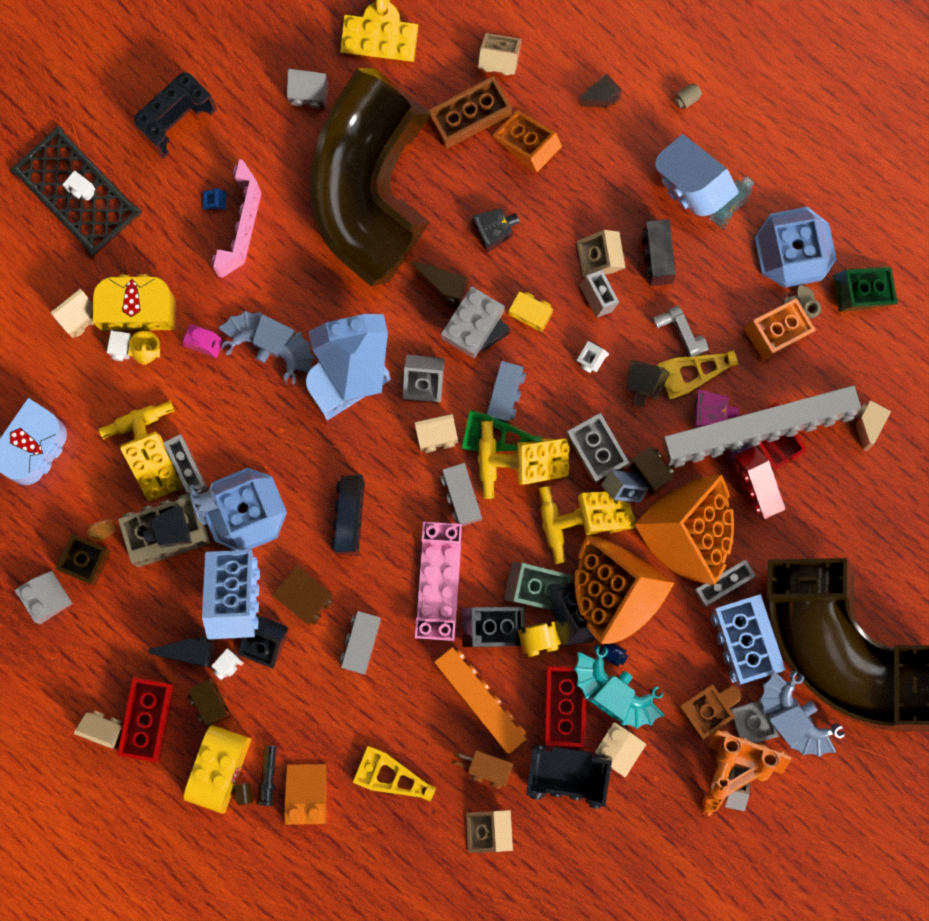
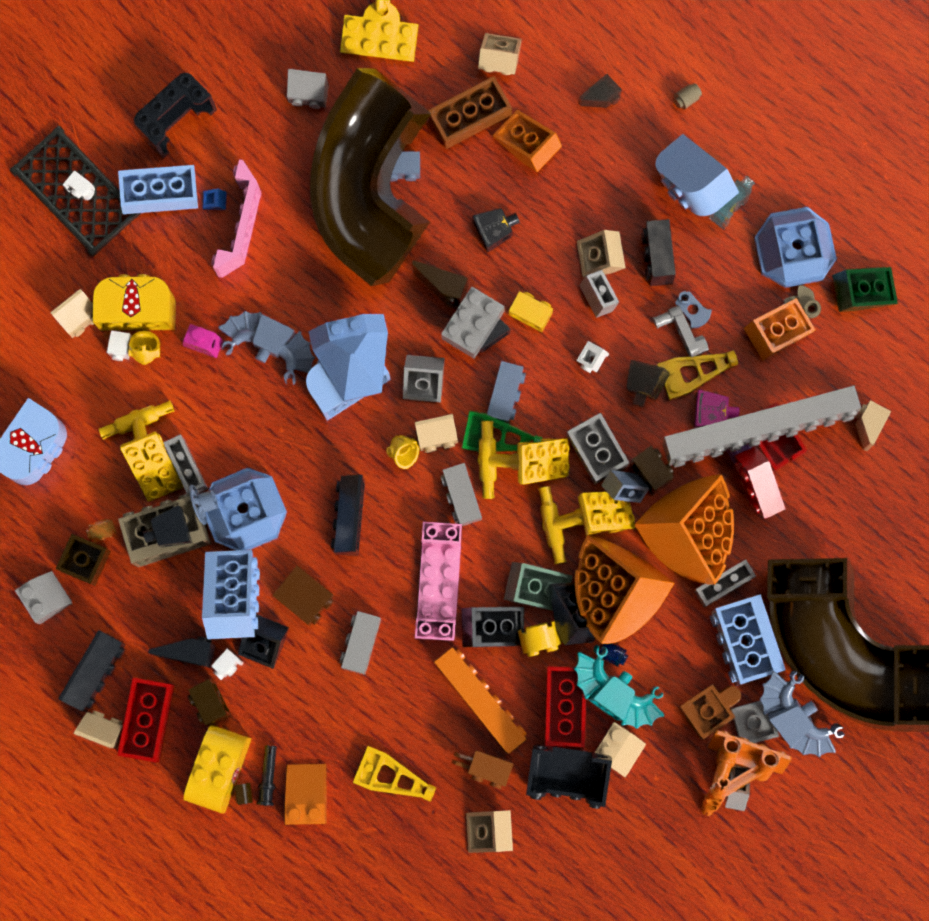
none -> black slope [58,630,126,712]
none -> light blue brick [118,165,198,214]
none -> yellow helmet [386,435,420,469]
none -> sand blue brick [391,152,420,182]
none -> sand blue piece [675,291,712,328]

